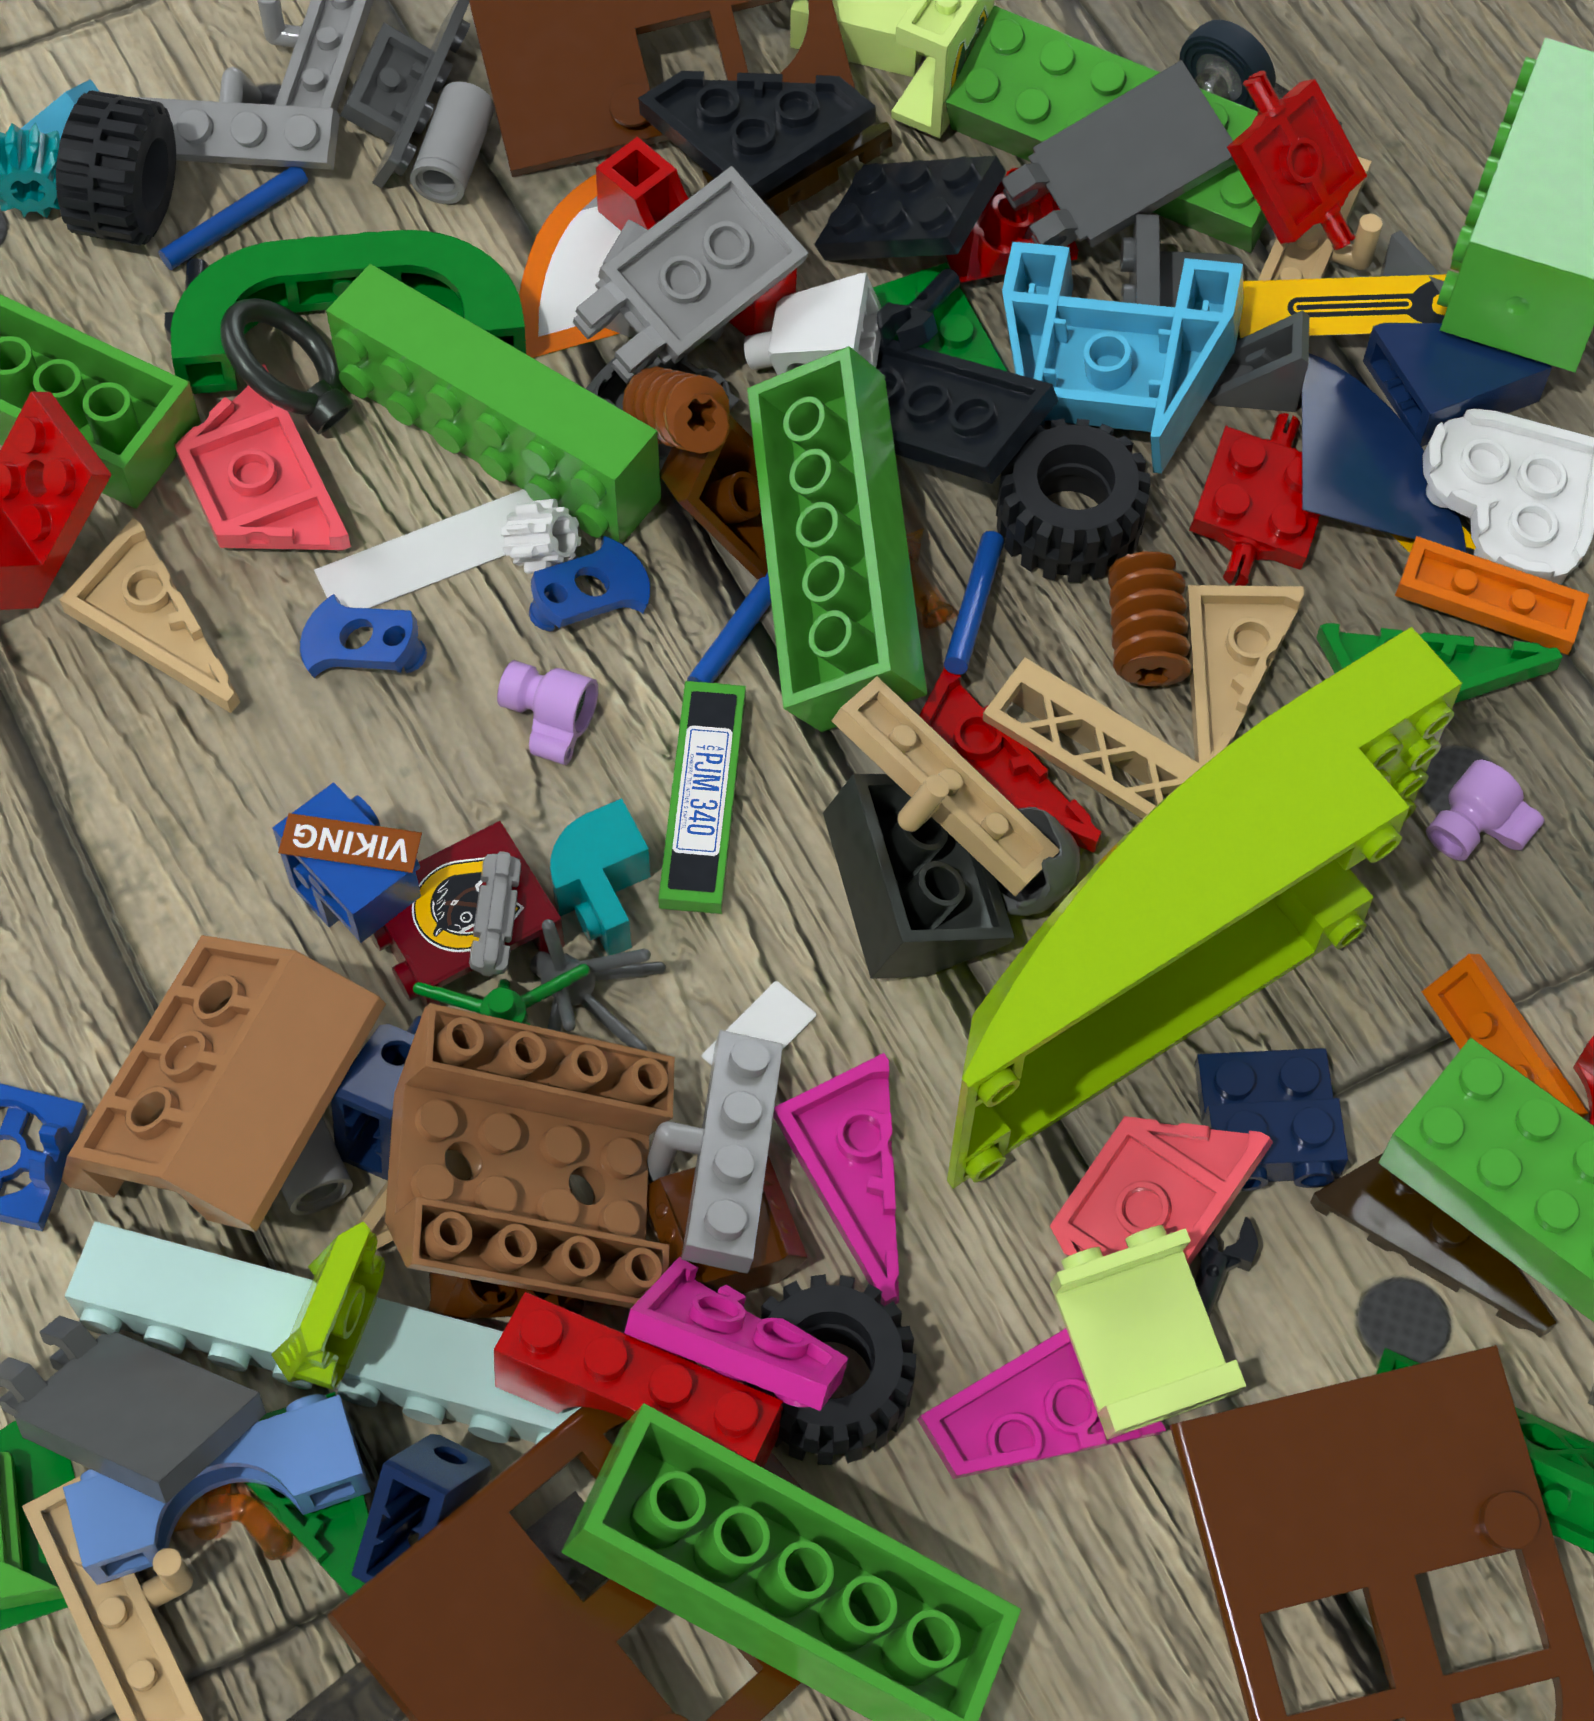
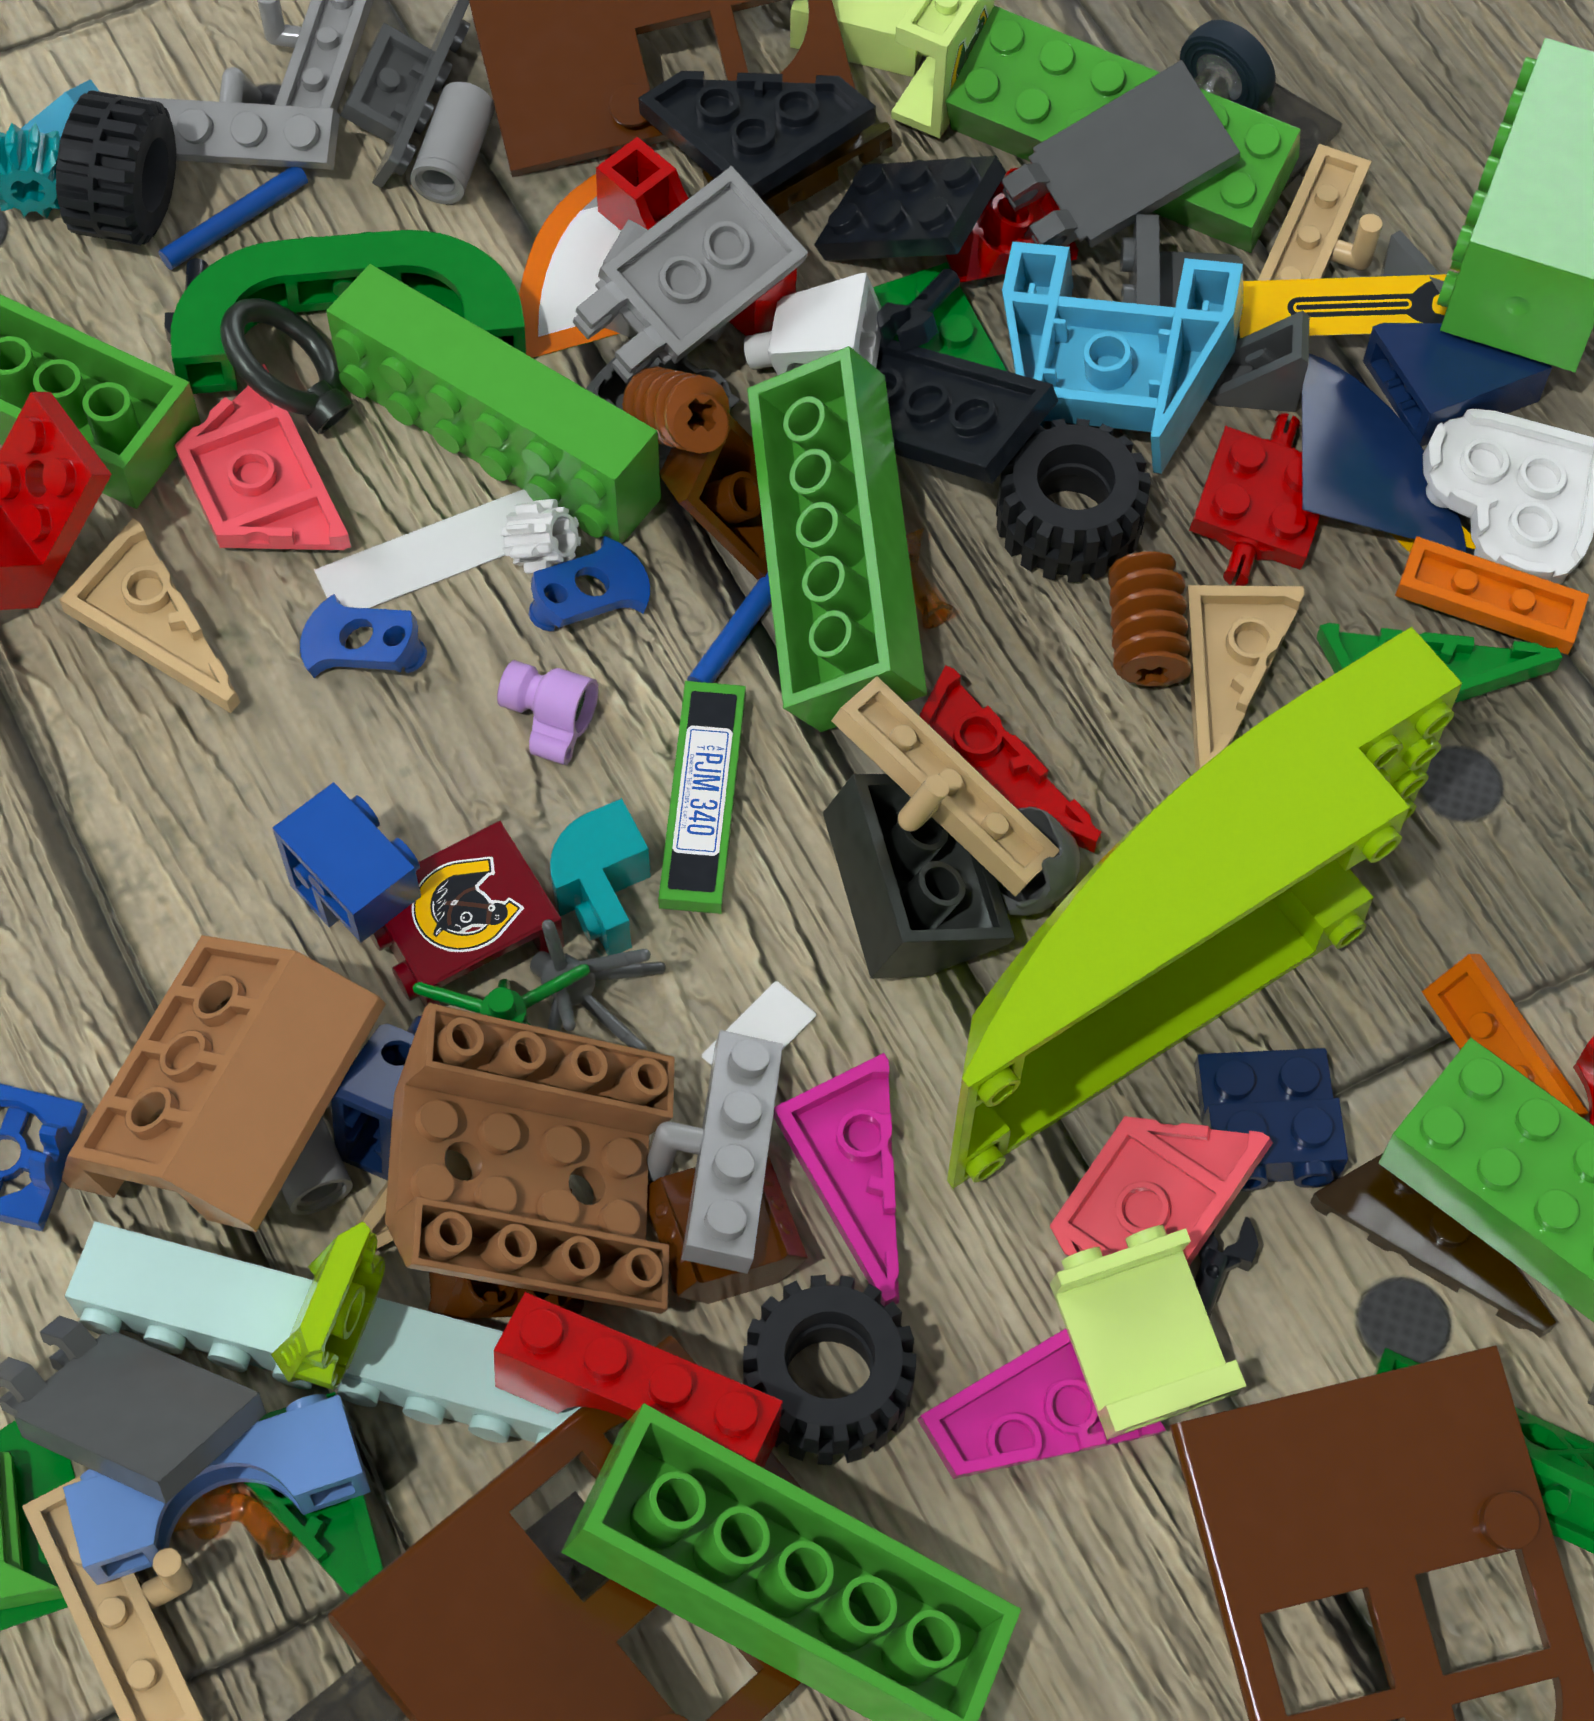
dark orange sticker [278,813,422,873] -> none
dark blue torso [351,1434,493,1583] -> none
light grey axle [469,851,521,976] -> none
dark pink wing [624,1257,848,1411] -> none
blue bar [944,531,1004,675] -> none
tan fence [983,657,1203,819] -> none
red plate [1227,71,1367,250] -> none
lavender piece [1426,760,1544,861] -> none

